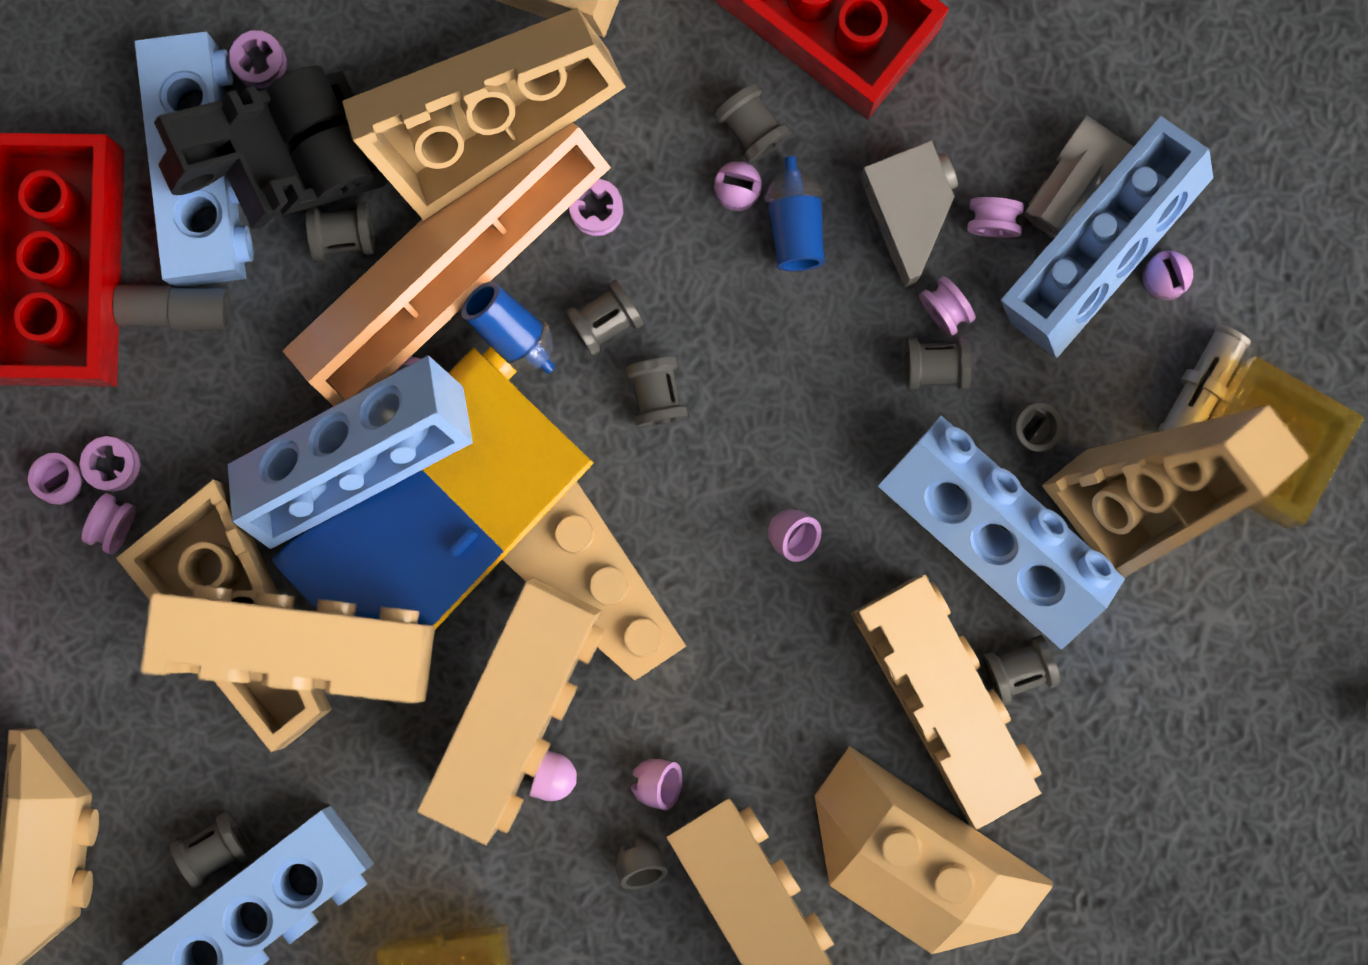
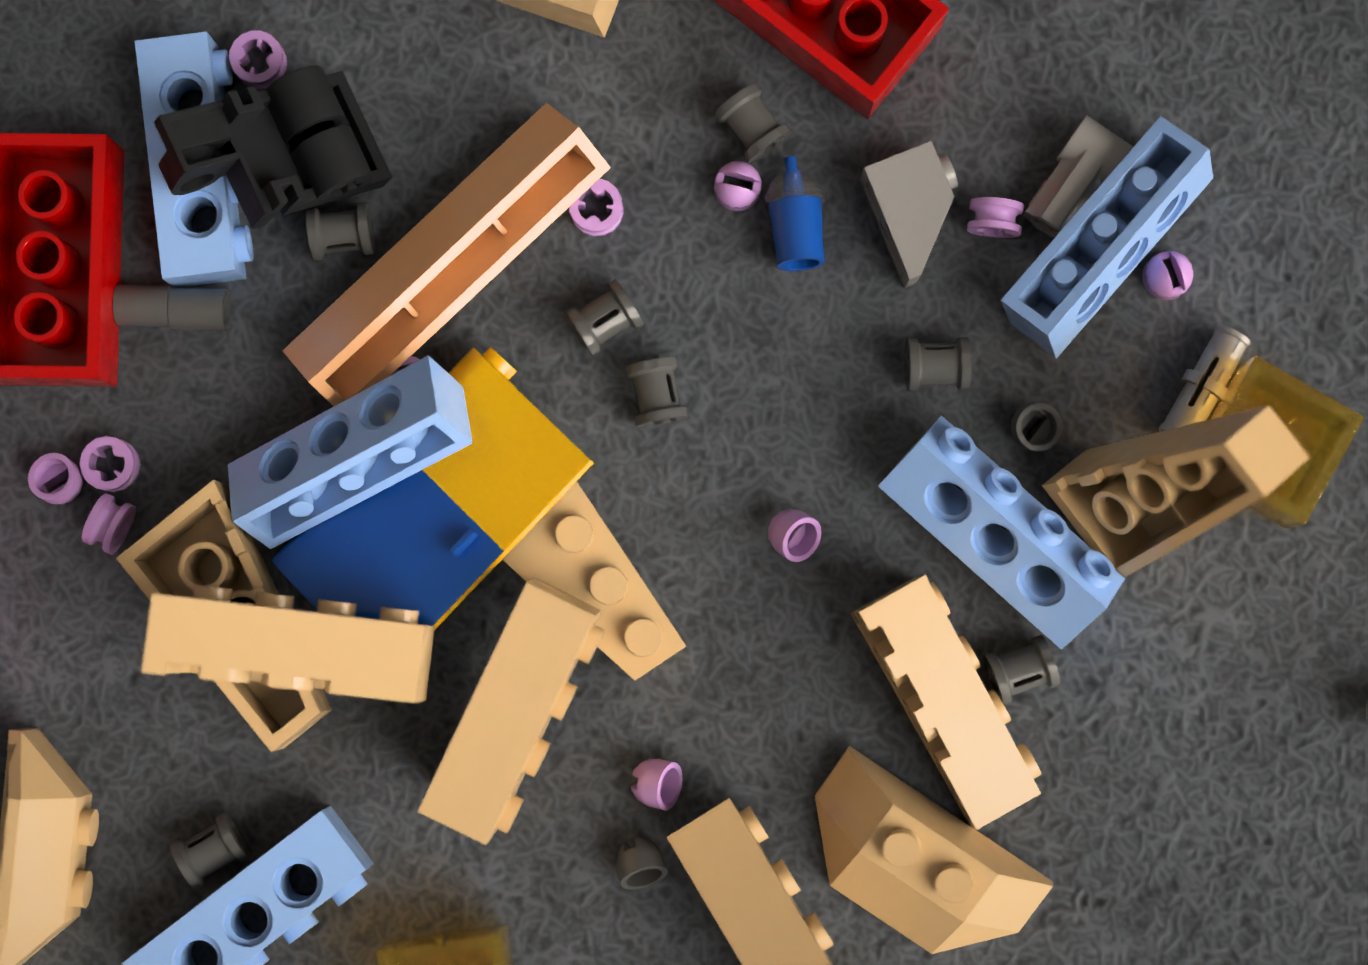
tan wedge [342,7,626,220] -> none
blue piece [461,281,555,374] -> none
lavender hinge [529,750,577,802] -> none
lavender bush [919,276,976,337] -> none

